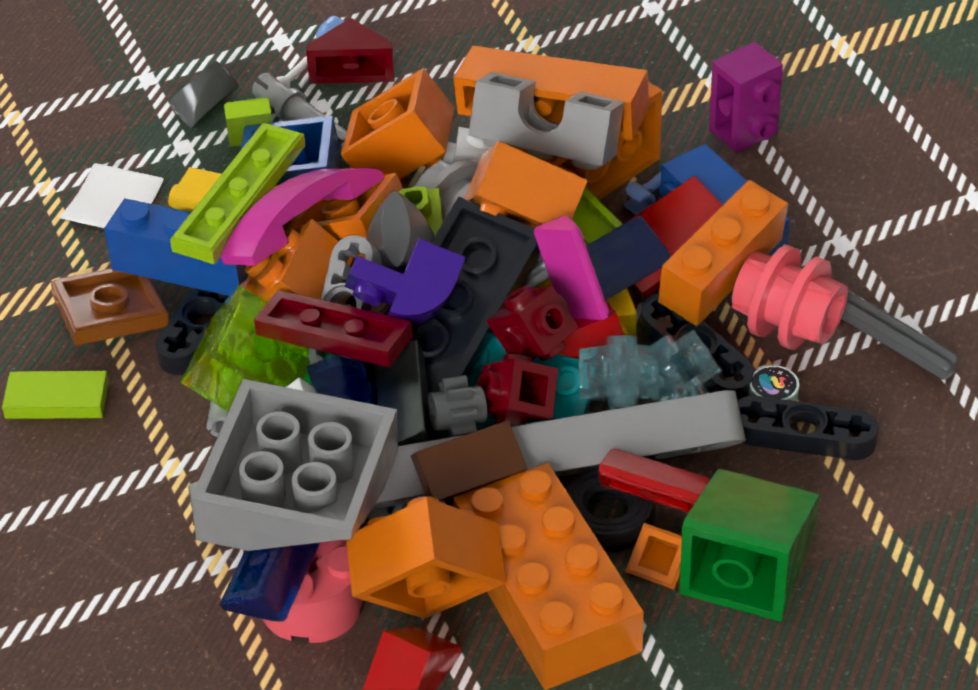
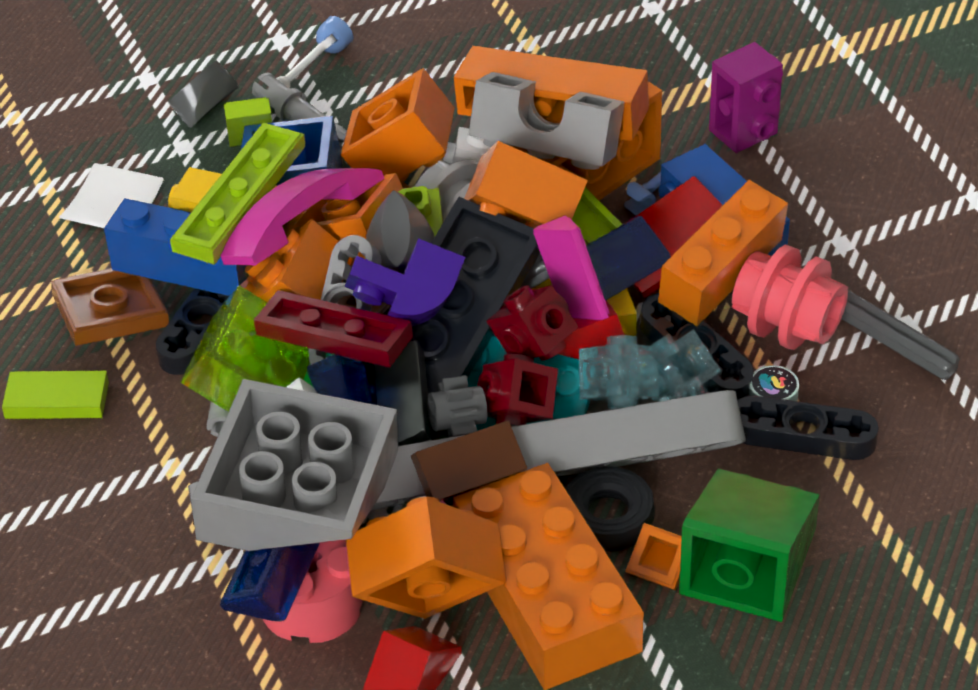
dark red slope [306,18,395,84] -> none
red slope [598,449,709,513] -> none

